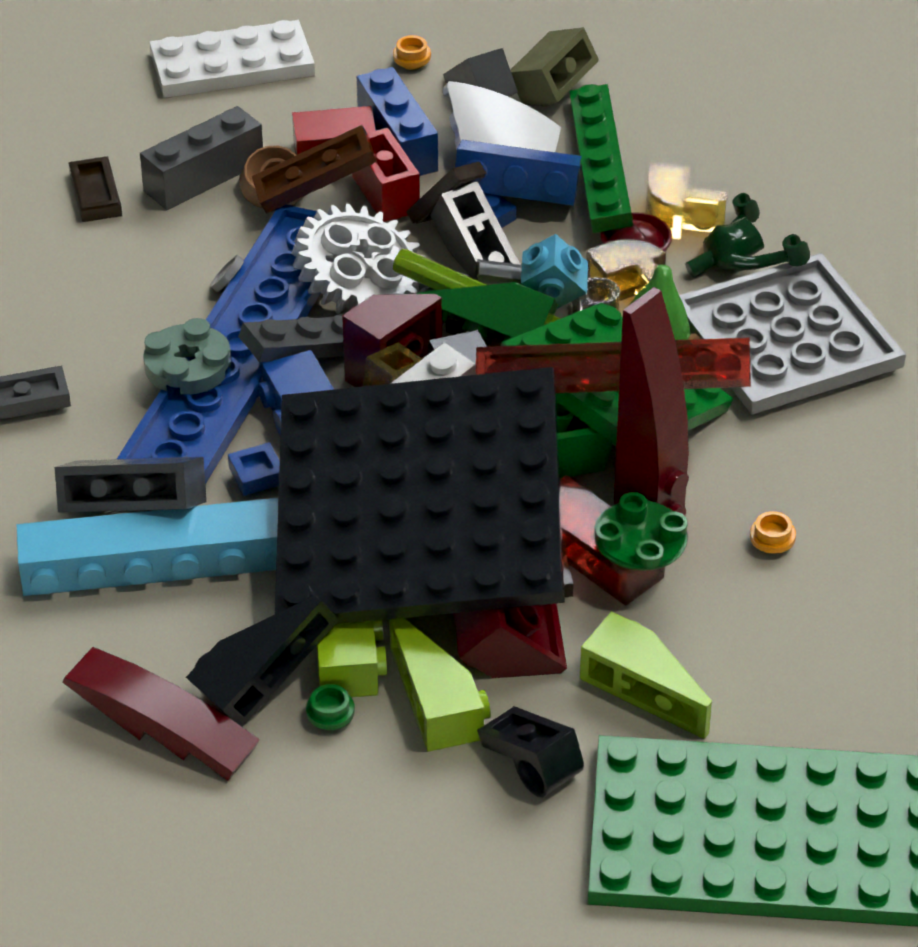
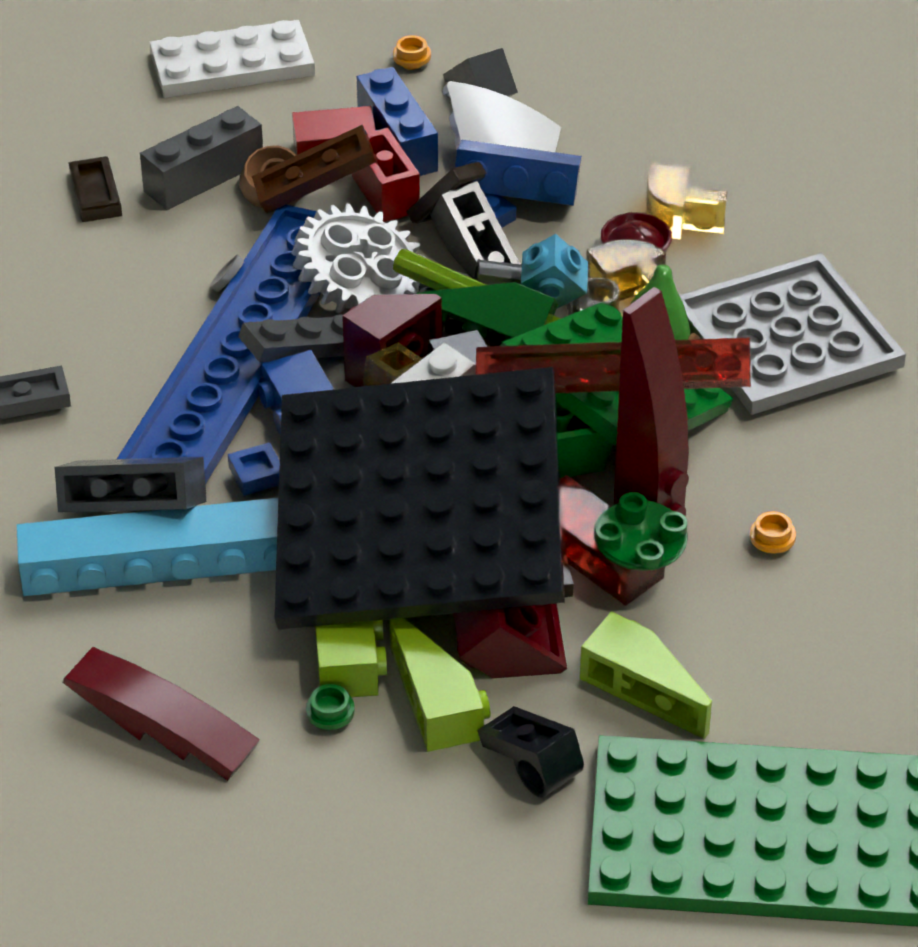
sand green plate [143,318,232,394] -> none
black slope [186,595,339,727] -> none
olive brick [510,27,599,107] -> none
green plate [569,84,634,233] -> none
dark green piece [685,193,810,277] -> none

